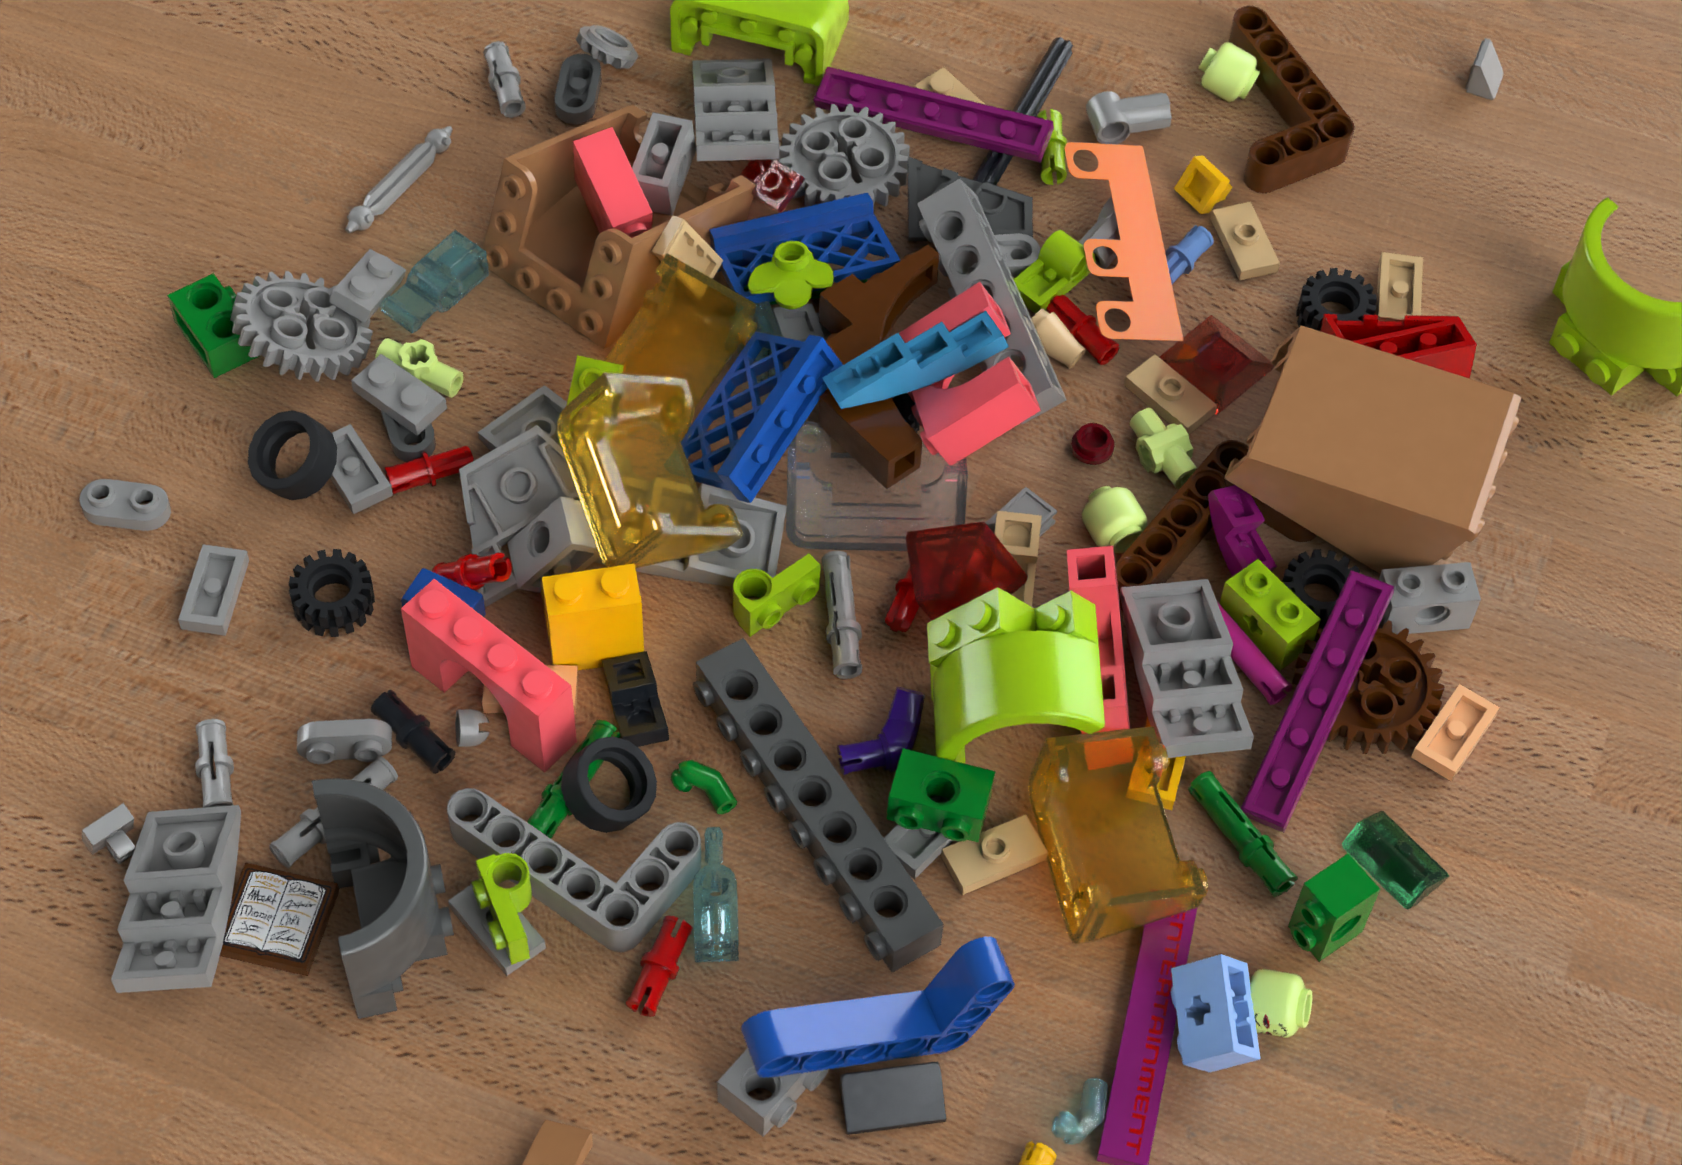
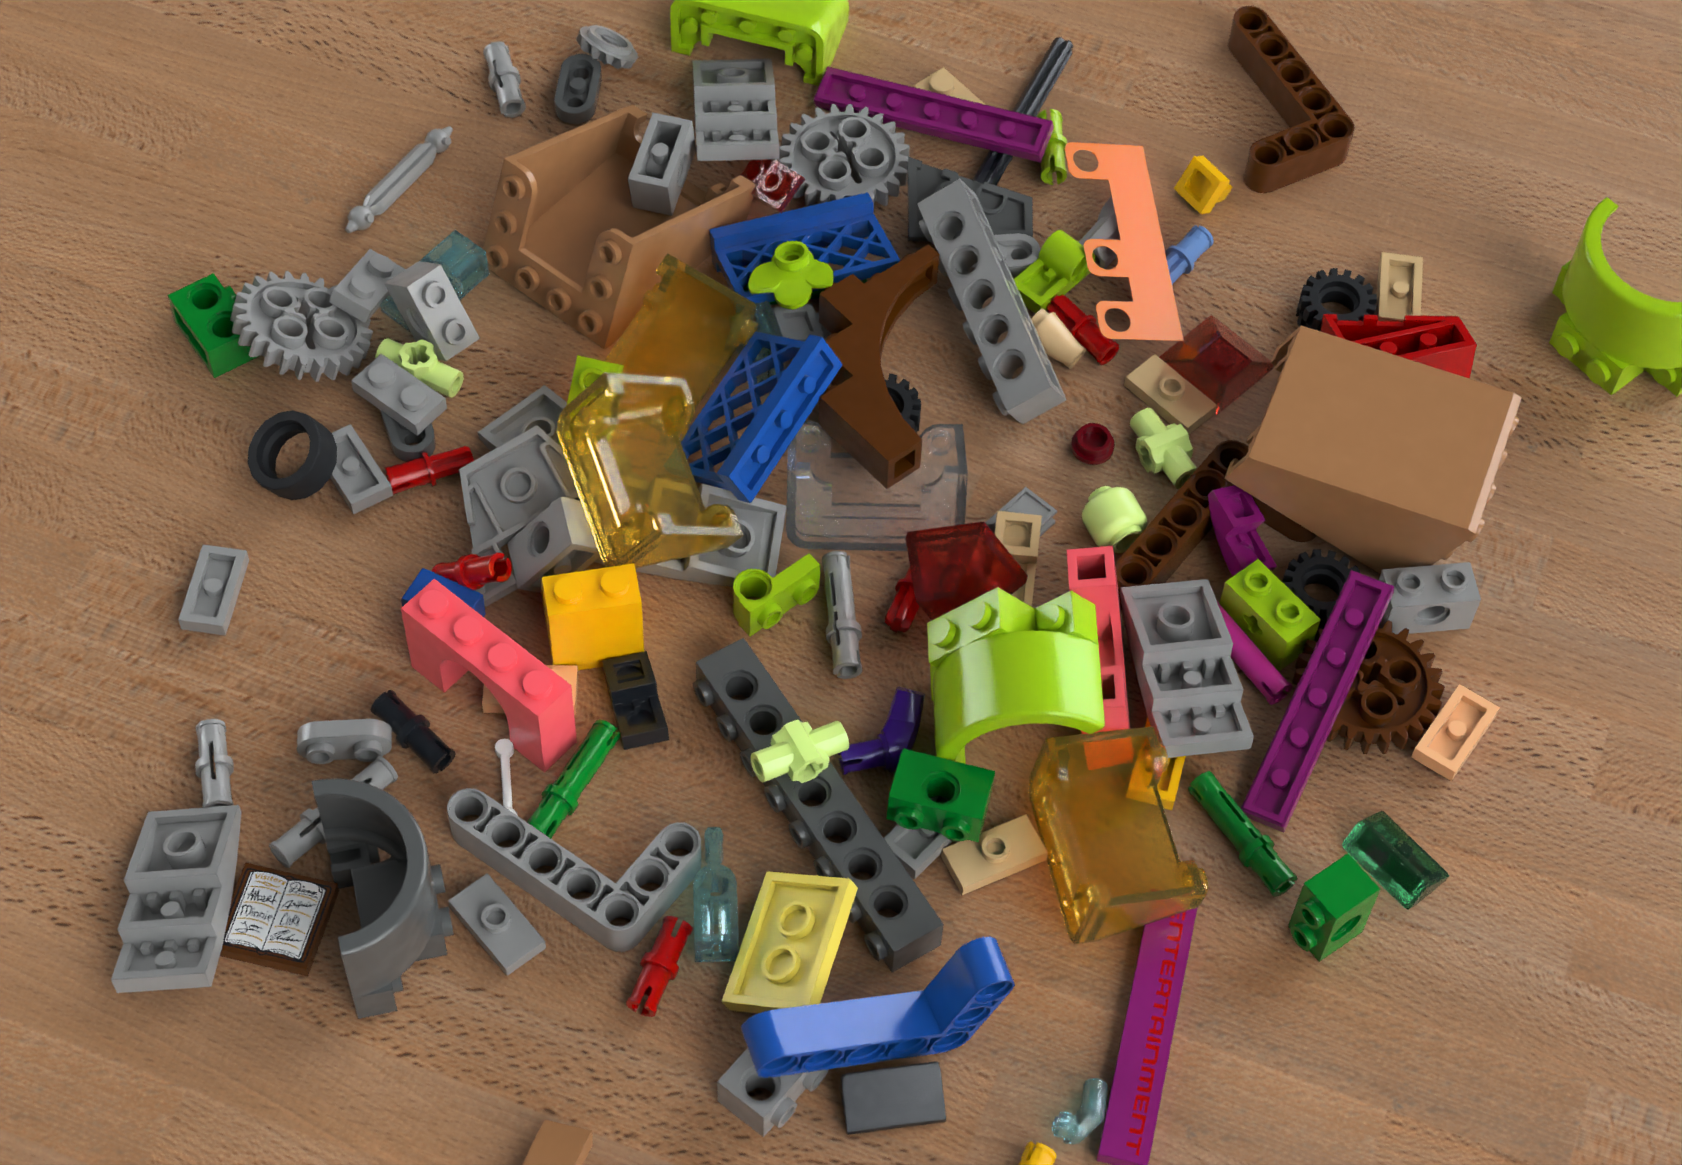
light grey plate [79,479,171,531] -> none
light grey tile [82,803,135,864] -> none
black tyre [289,549,375,637] -> none
light grey hinge [455,709,490,747] -> none
lime plate [471,853,532,965] -> none
black tyre [561,736,657,833] -> none
coral brick [573,127,653,238] -> none
tan plate [651,215,723,296] -> none
green arm [671,760,737,814] -> none
dark azure slope [822,311,1009,409] -> none
coral arch [899,282,1041,467] -> none
light grey piece [1086,91,1172,144] -> none
light blue brick [1171,954,1260,1072] -> none
yellowish green head [1198,42,1260,102] -> none
tan plate [1210,201,1280,281] -> none
yellowish green head [1250,969,1312,1037] -> none
light grey slope [1465,38,1503,100] -> none
none -> light grey brick [384,261,480,361]
none -> white hinge [495,739,518,816]
none -> light yellow plate [721,871,858,1014]
none -> yellowish green axle [751,719,849,783]

